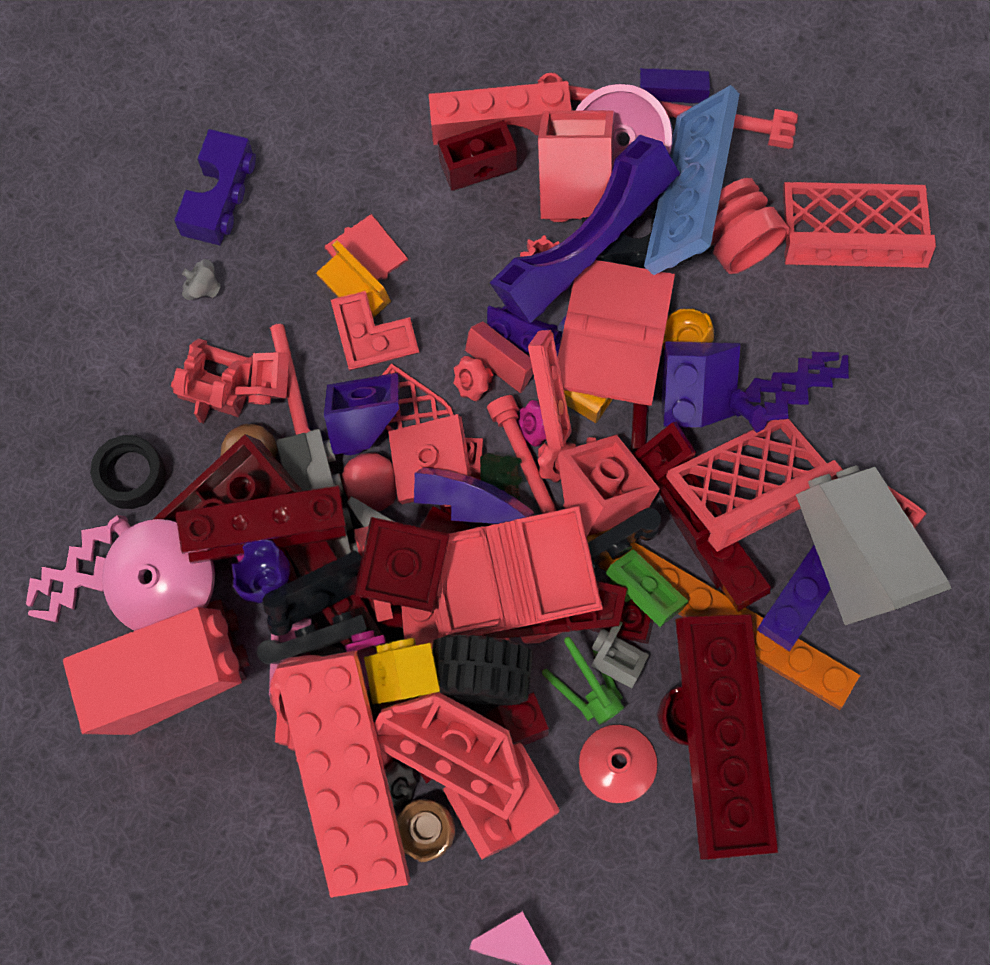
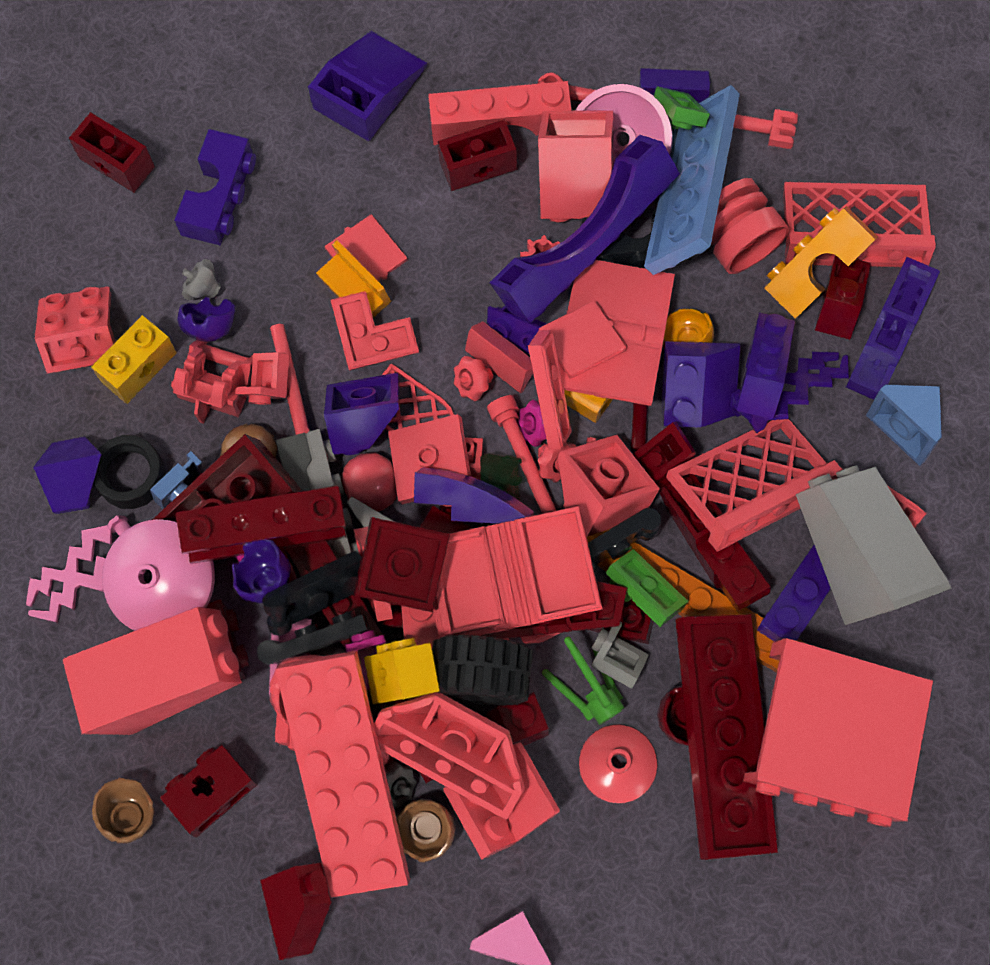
none -> dark purple slope [33,436,101,514]
none -> coral bracket [35,287,115,374]
none -> dark red brick [69,112,155,193]
none -> yellow brick [91,315,177,404]
none -> medium nougat hair [92,778,154,844]
none -> medium blue plate [150,451,203,509]
none -> dark red brick [160,745,257,838]
none -> dark purple hair [177,297,236,342]
none -> dark red slope [260,863,331,961]
none -> dark purple slope [308,31,427,141]
none -> coral piece [538,301,626,379]
none -> bright green plate [654,86,710,130]
none -> dark purple arch [736,312,795,420]
none -> coral panel [743,638,933,827]
none -> light orange arch [765,207,878,319]
none -> dark red slope [815,255,871,340]
none -> dark purple slope [846,257,940,400]
none -> medium blue slope [866,385,942,466]

